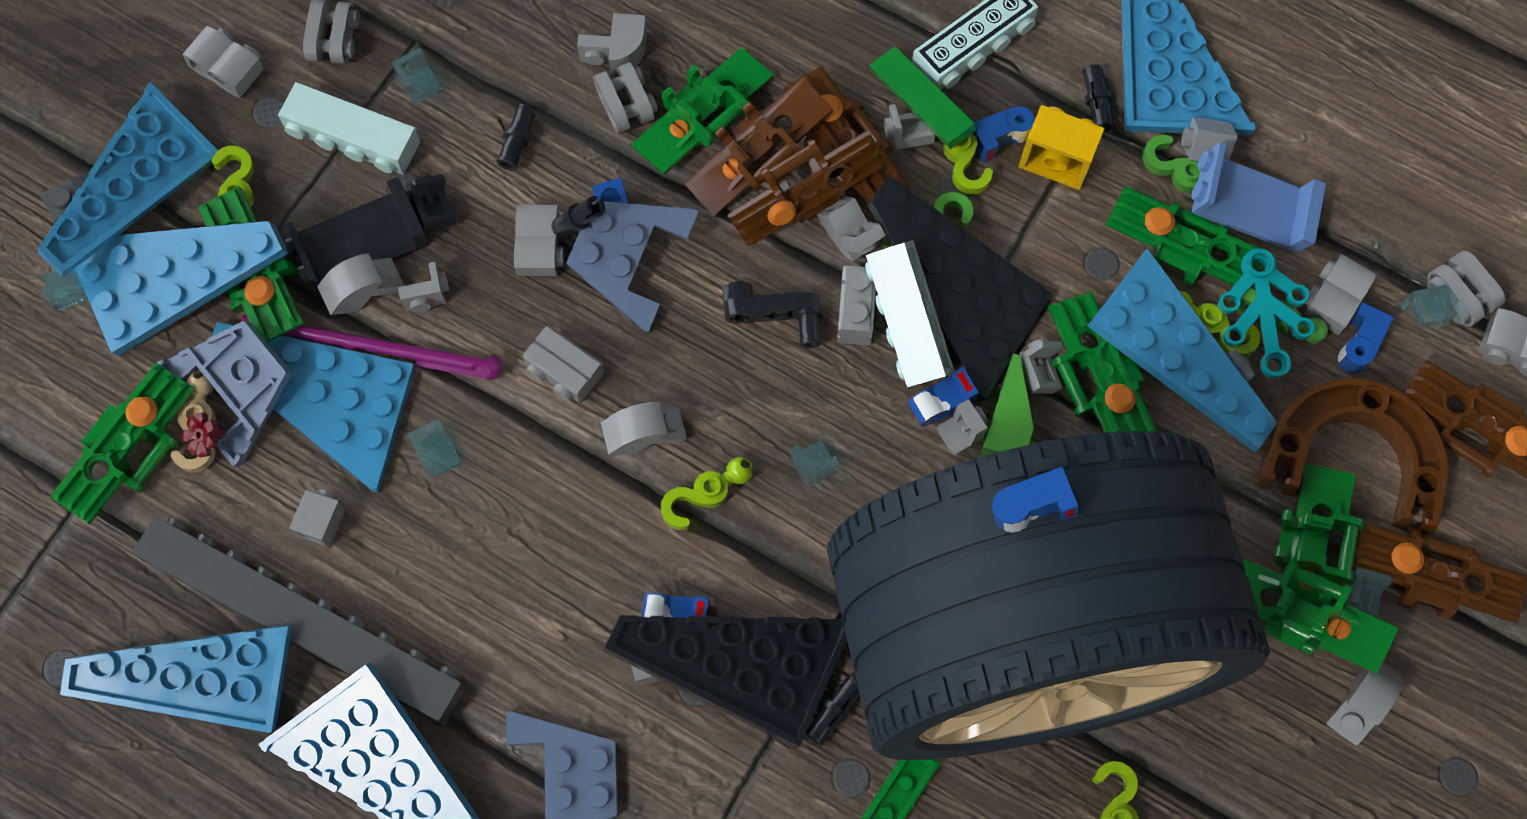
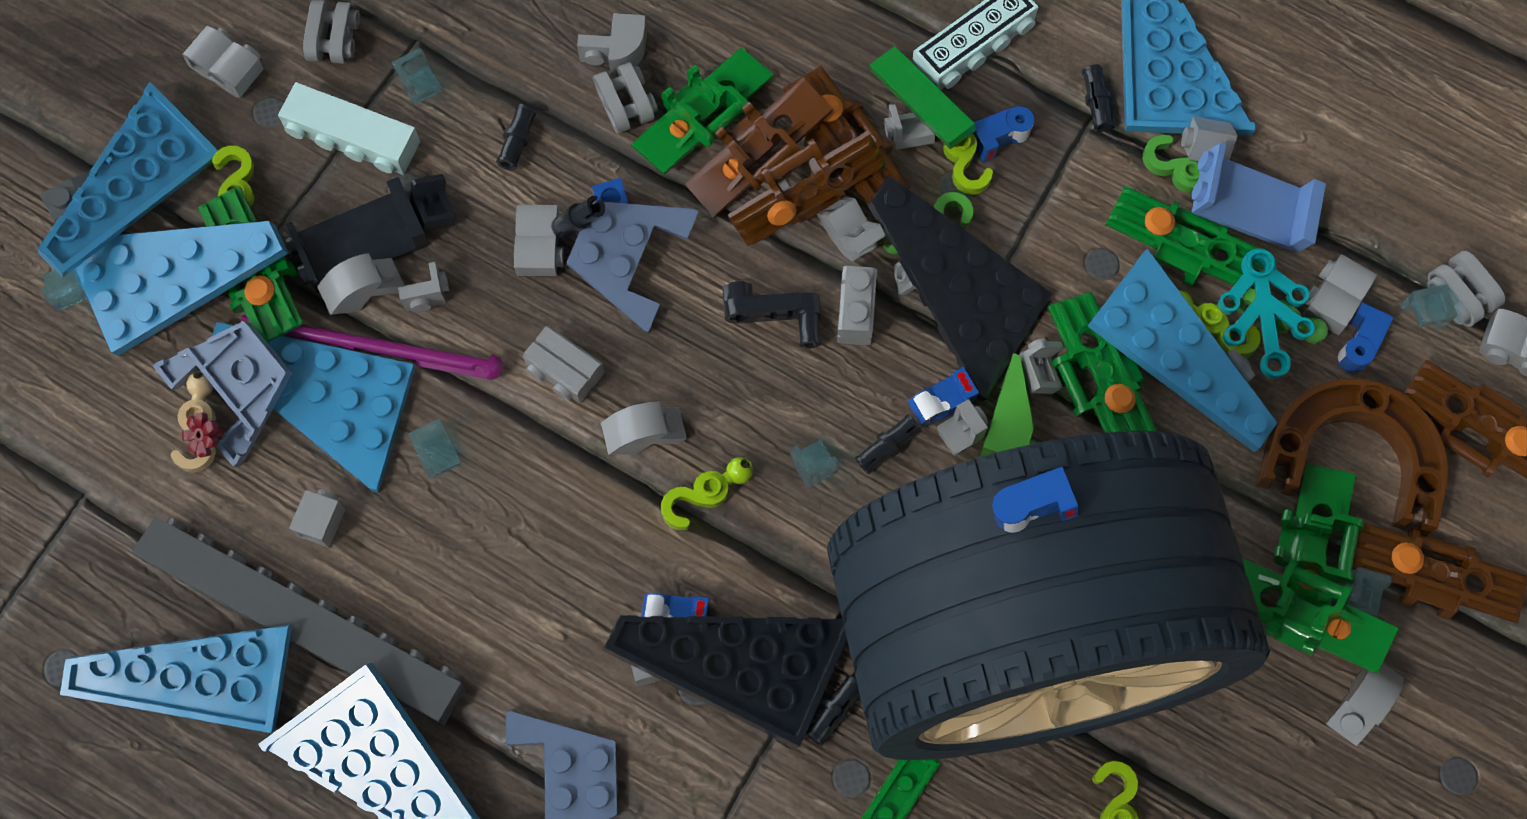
green piece [50,363,195,525] -> none
light aqua brick [865,240,954,387] -> none
yellow brick [1018,105,1105,190] -> none
none -> black pin [855,414,922,475]

